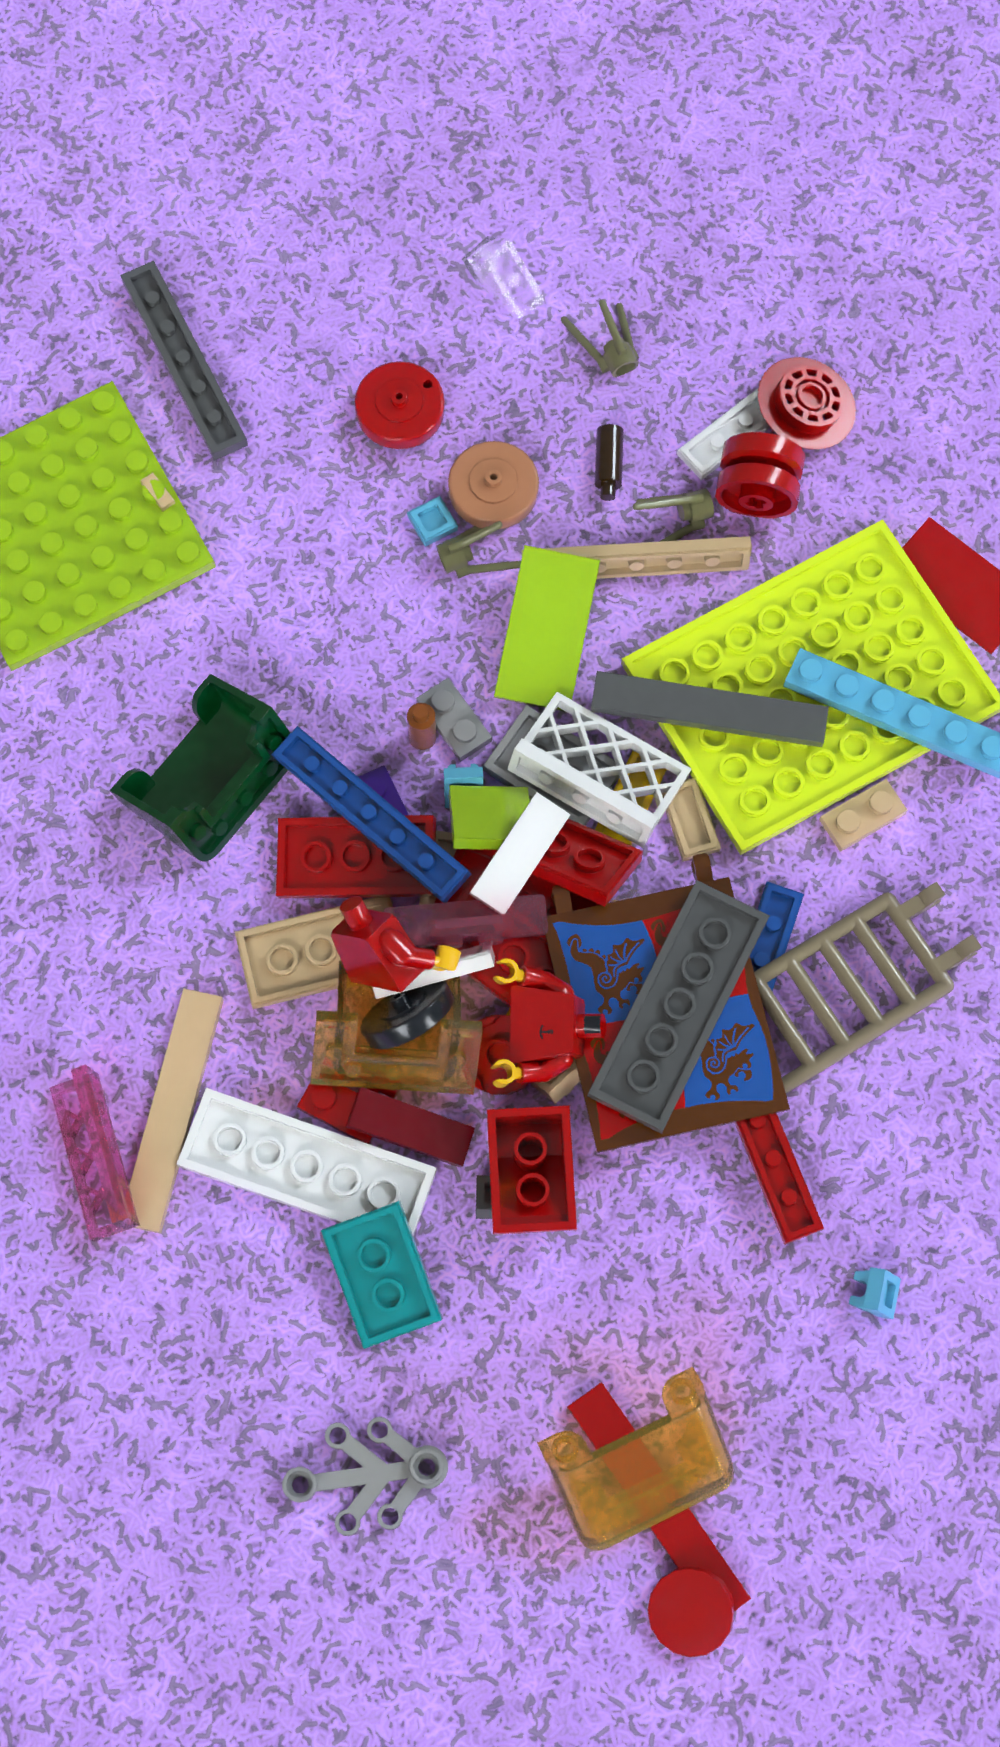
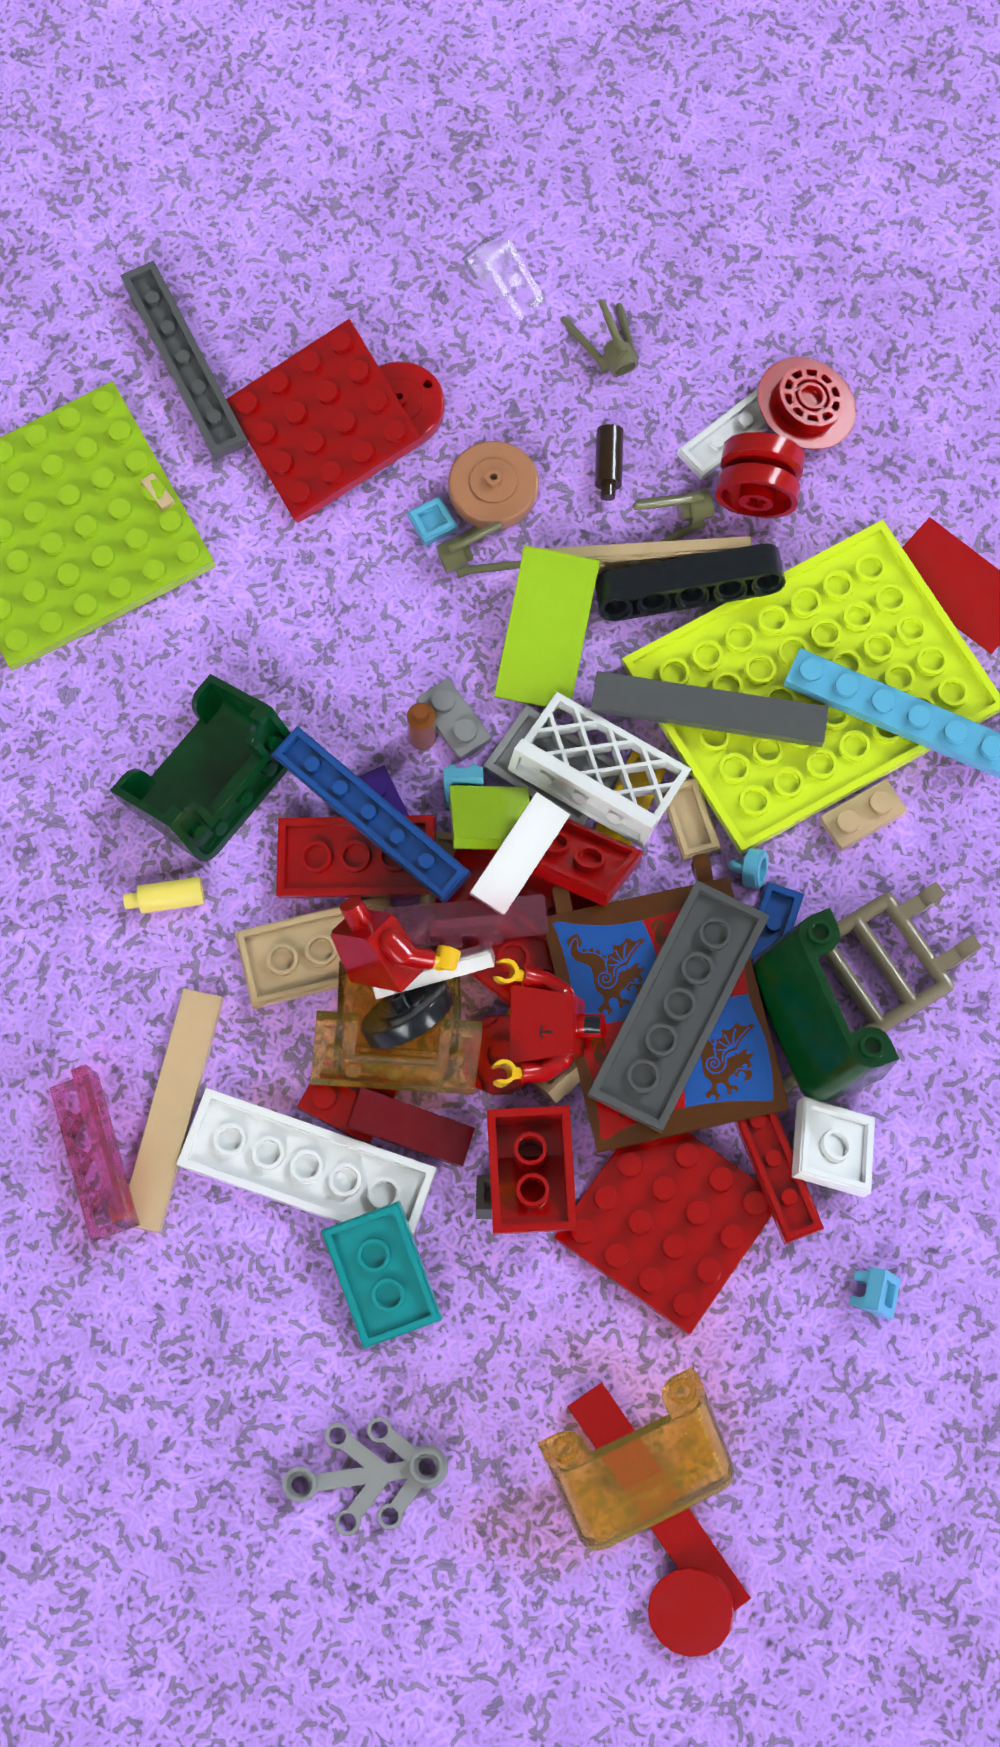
none -> light yellow cylinder [123,876,205,914]
none -> red plate [226,319,424,523]
none -> red plate [554,1133,772,1336]
none -> black beam [595,543,786,621]
none -> medium azure tile [728,848,768,889]
none -> dark green windscreen [752,908,900,1102]
none -> white tile [792,1096,875,1198]

